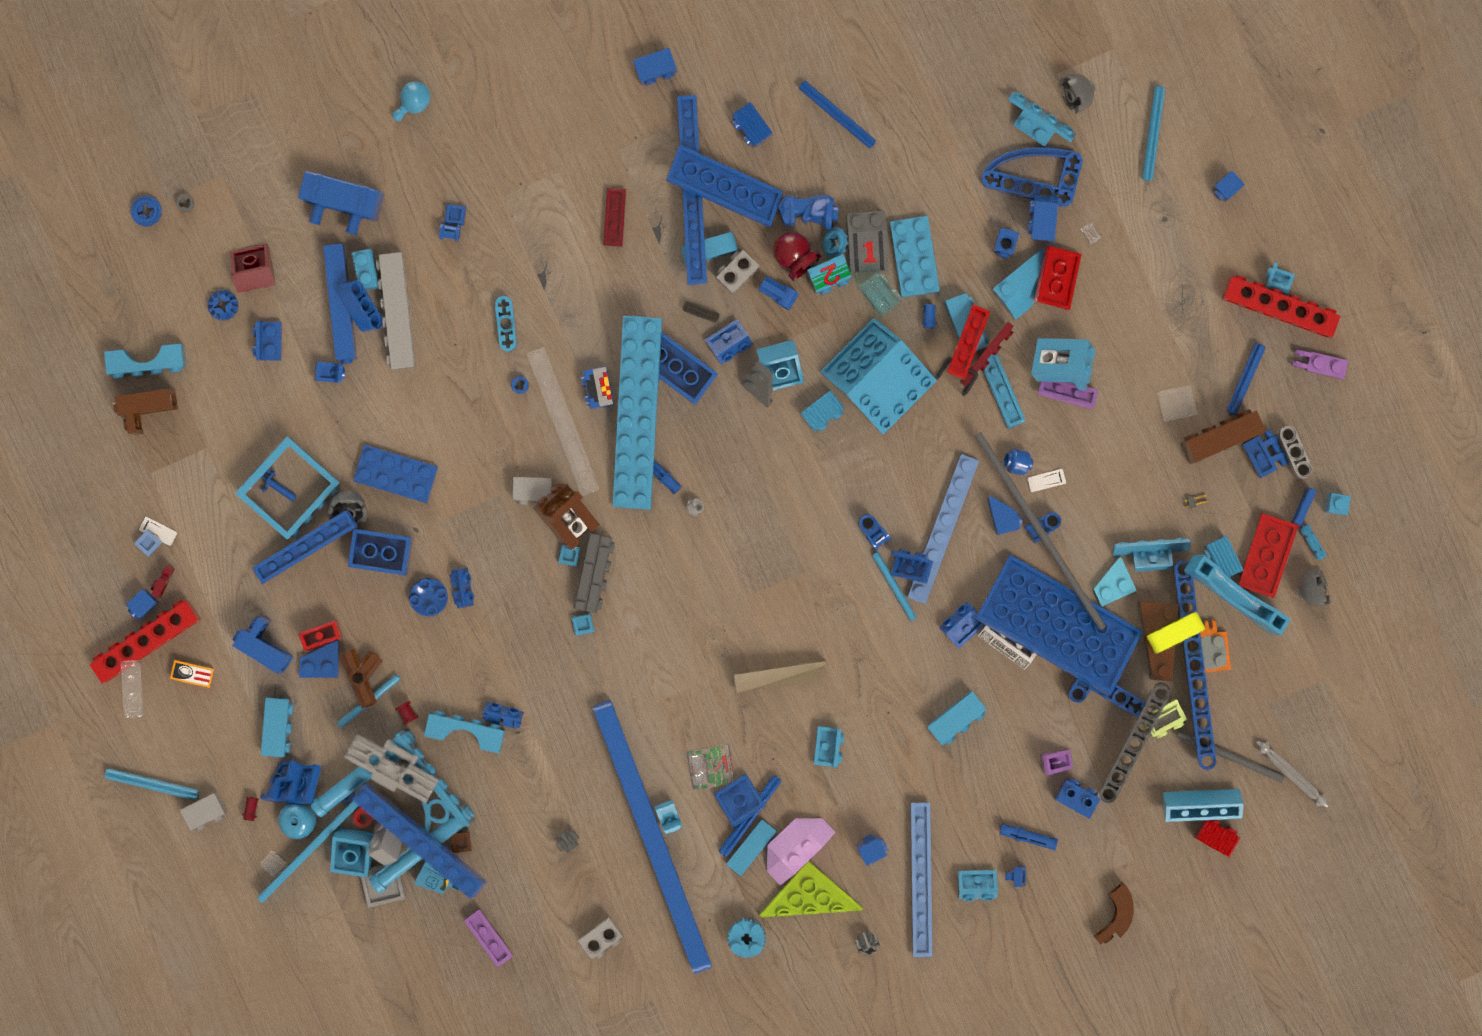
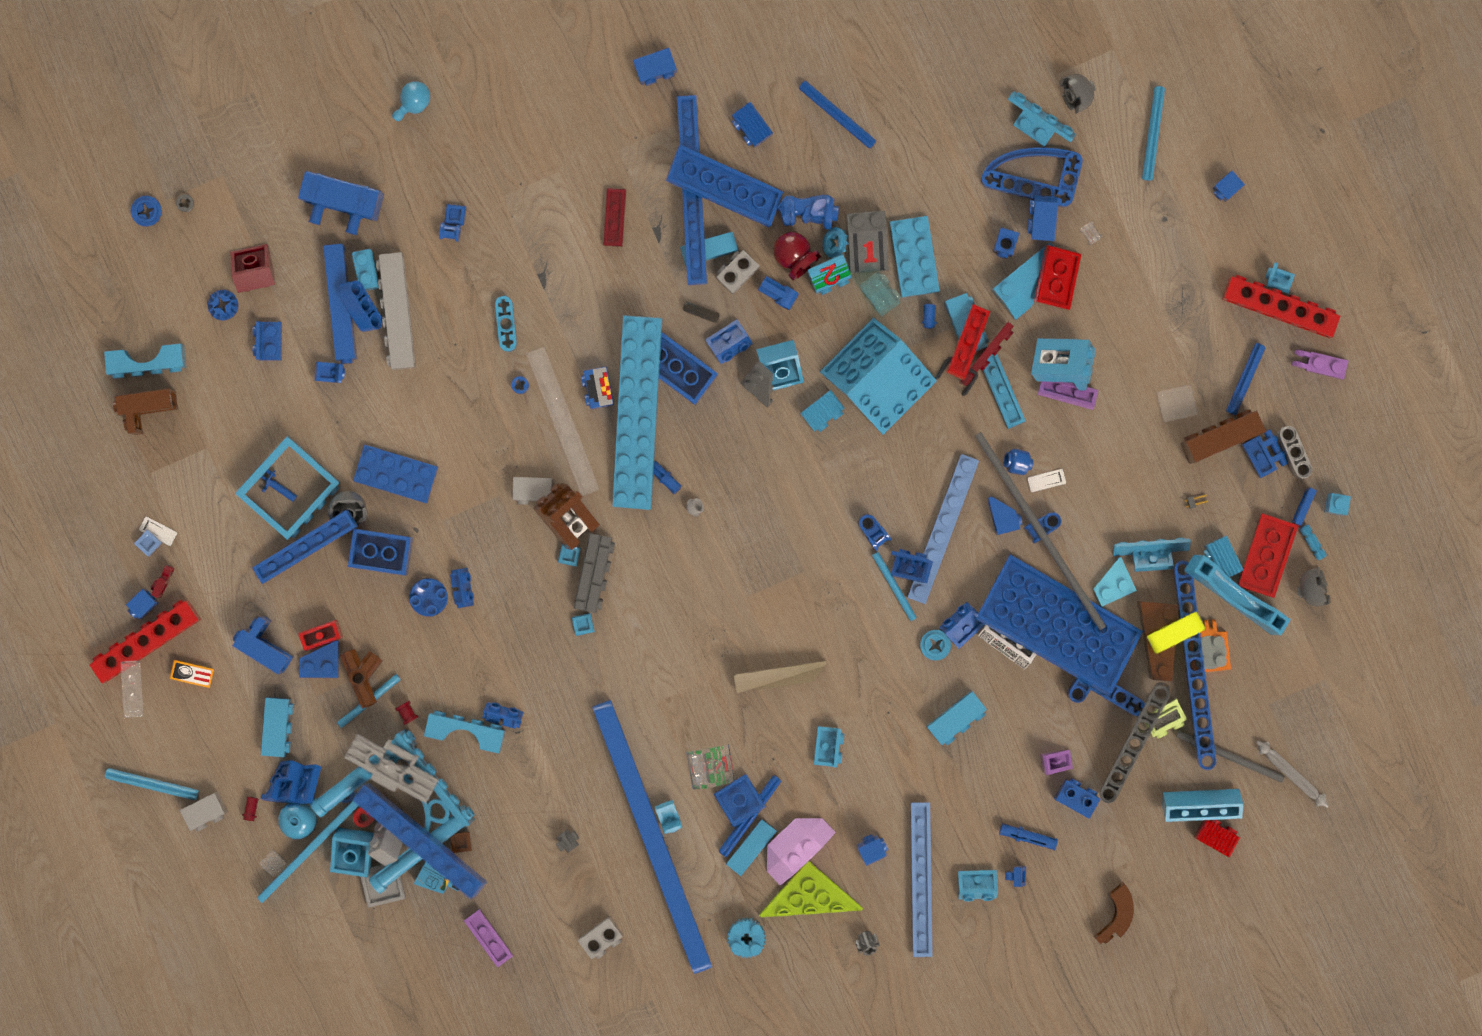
none -> dark azure gear [920,630,951,660]

